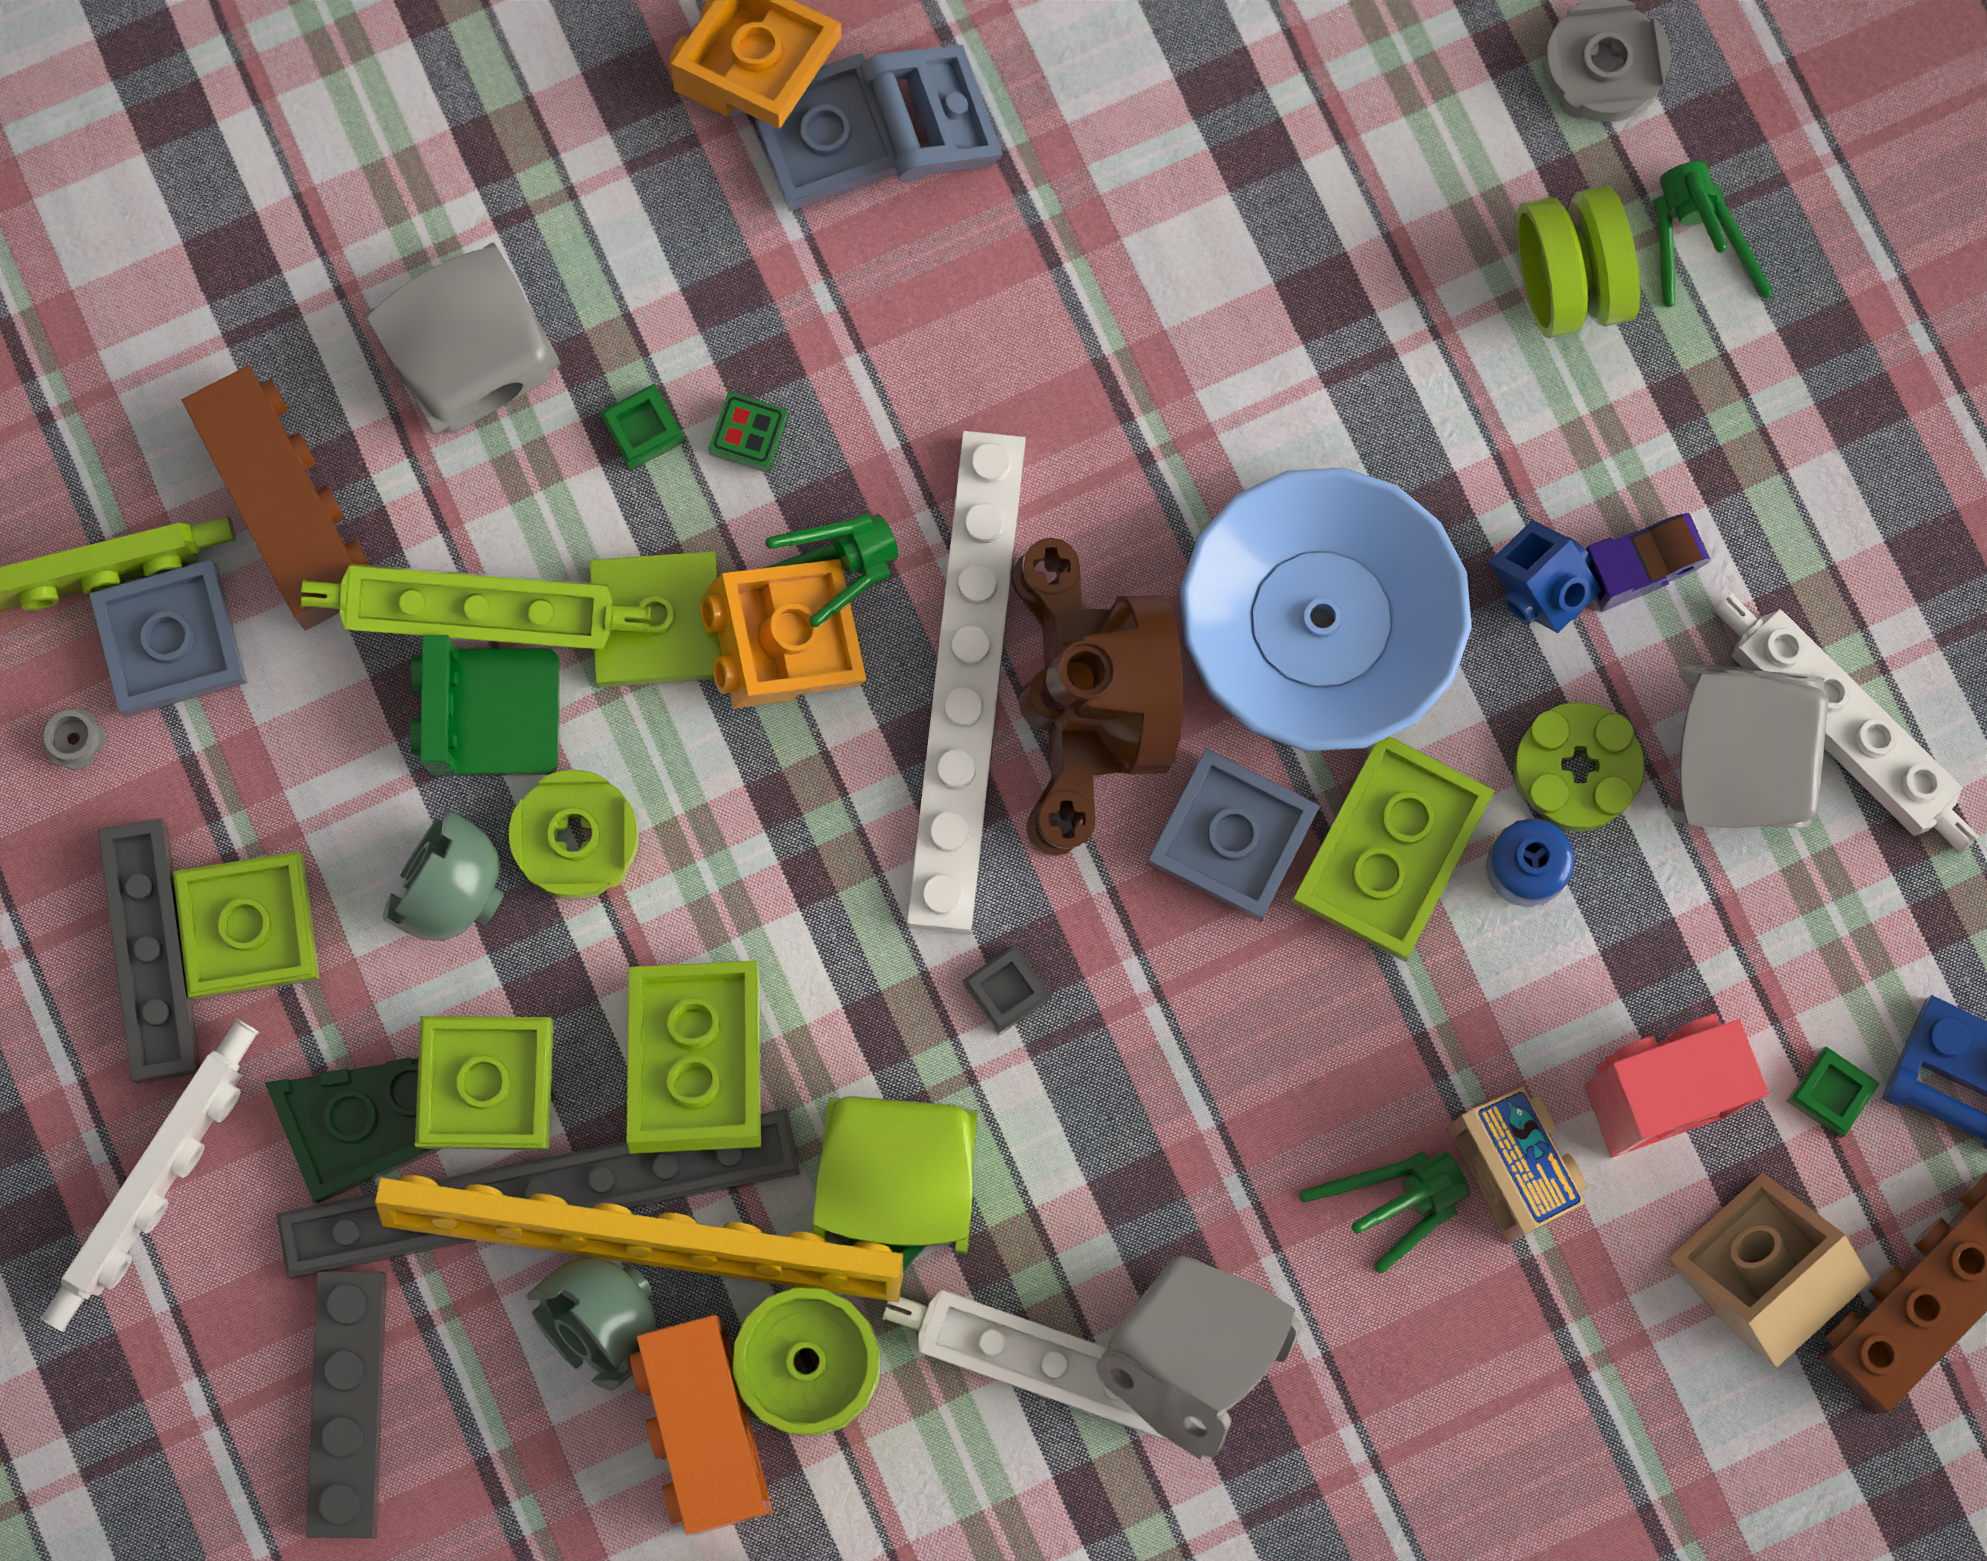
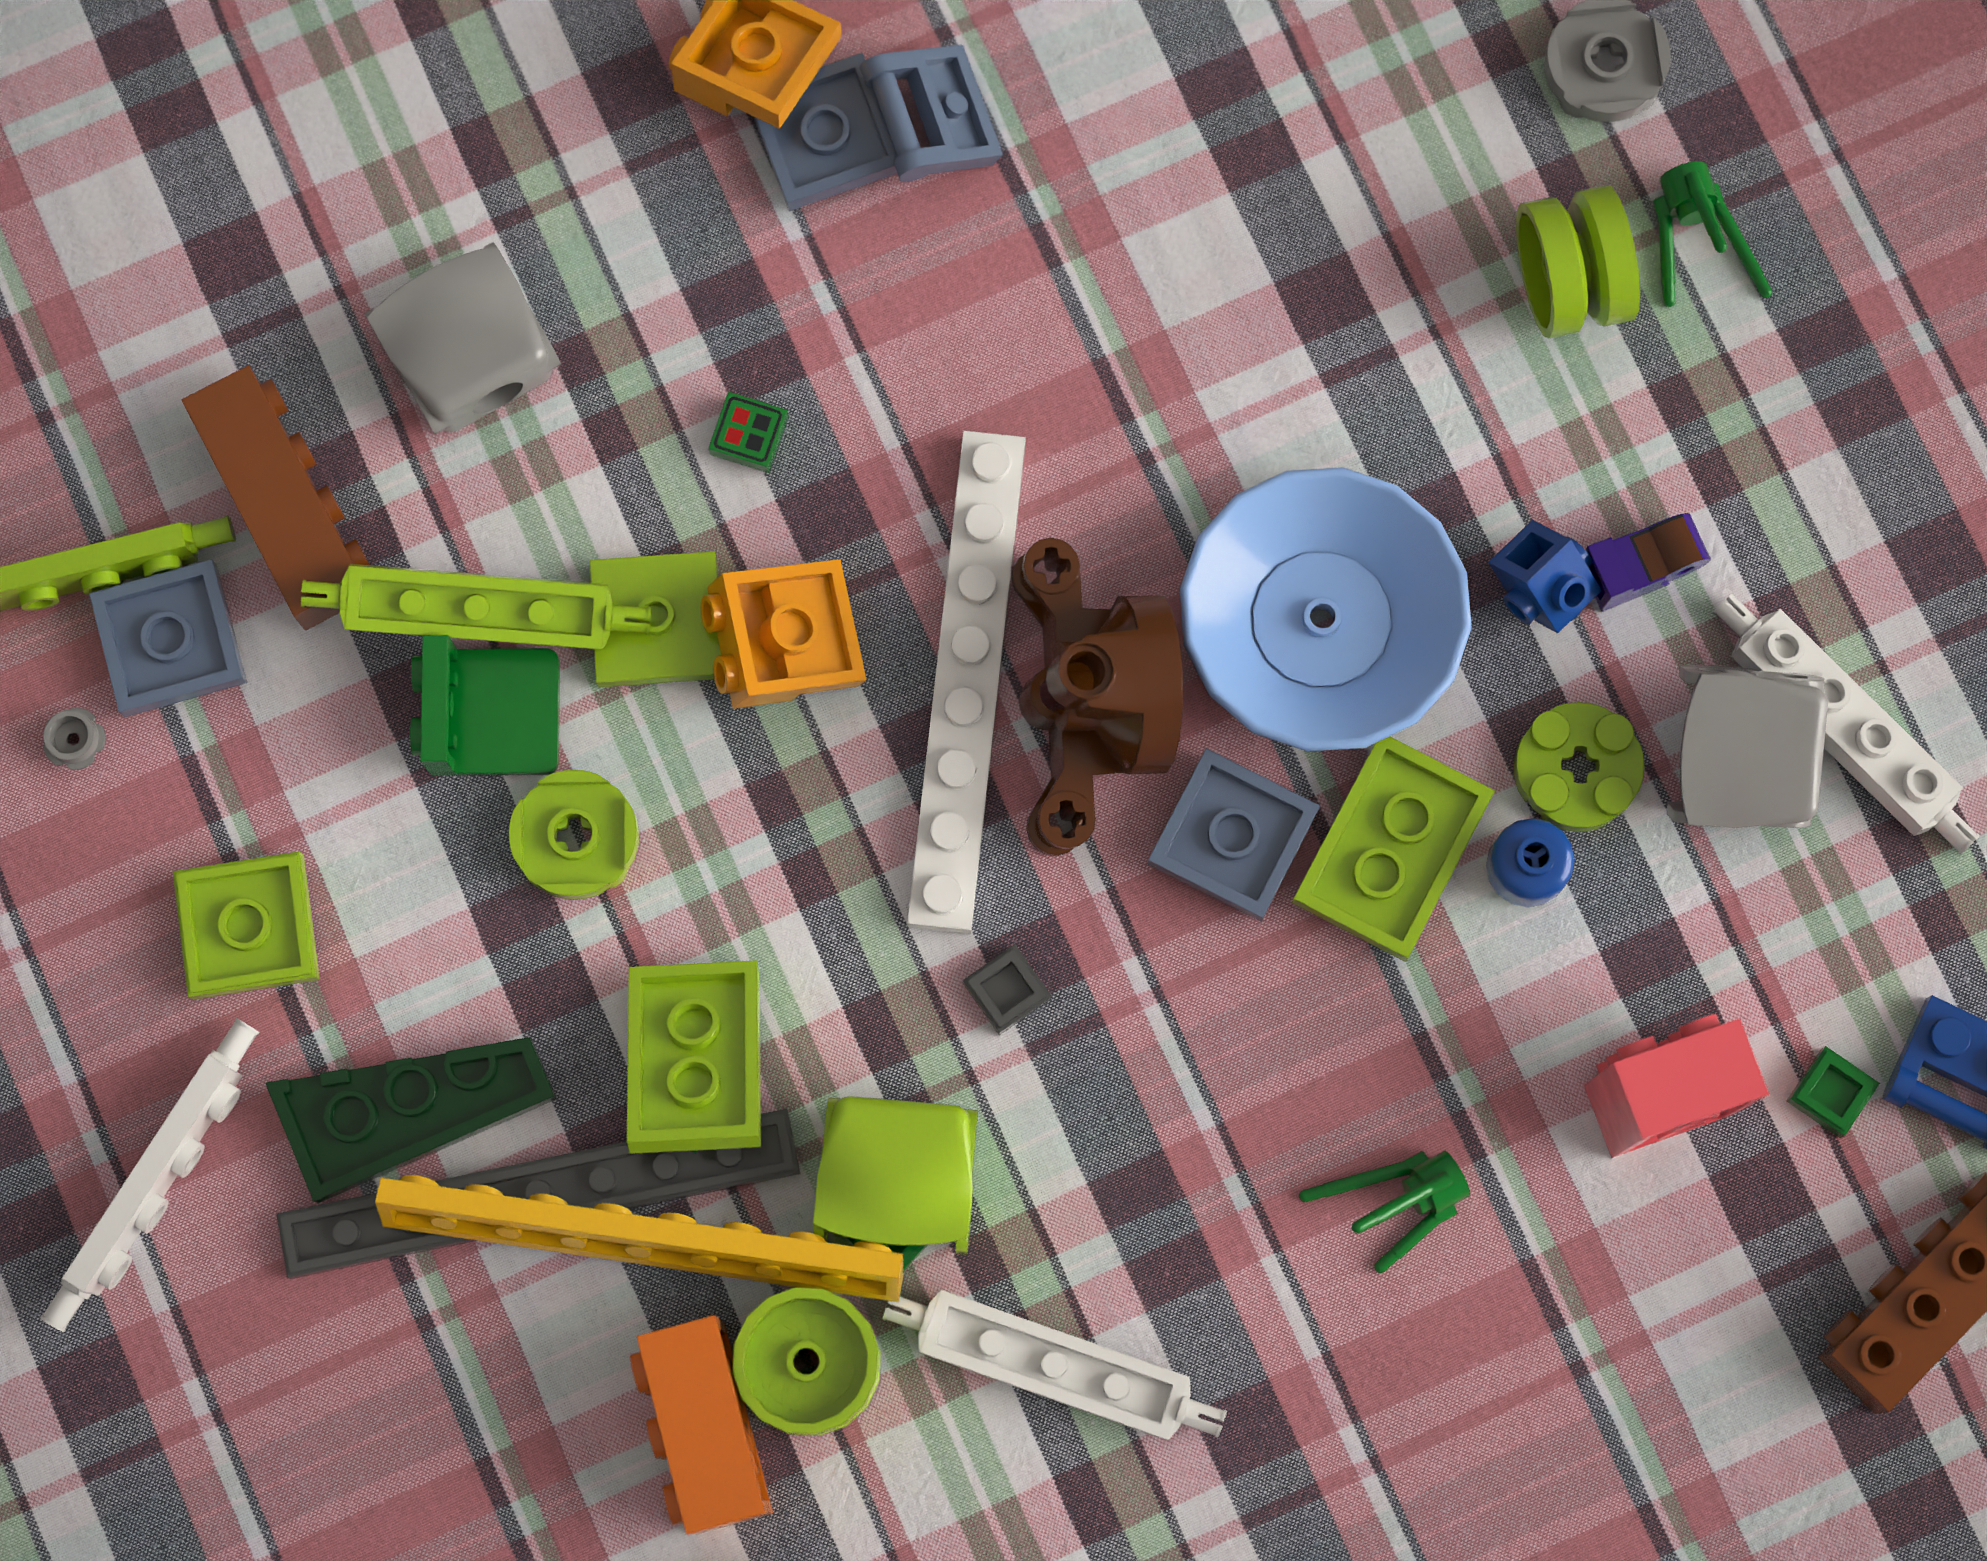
dark grey plate [98,818,200,1084] -> none
dark grey plate [306,1272,387,1538] -> none
sand green cylinder [382,808,504,941] -> none
lime plate [415,1016,553,1150] -> none
sand green cylinder [527,1257,656,1391] -> none
green tile [599,384,685,471] -> none
green plant [764,512,899,627] -> none
light grey piece [1097,1256,1301,1460] -> none
slope [1447,1087,1587,1244] -> none
tan slope [1668,1172,1872,1369] -> none

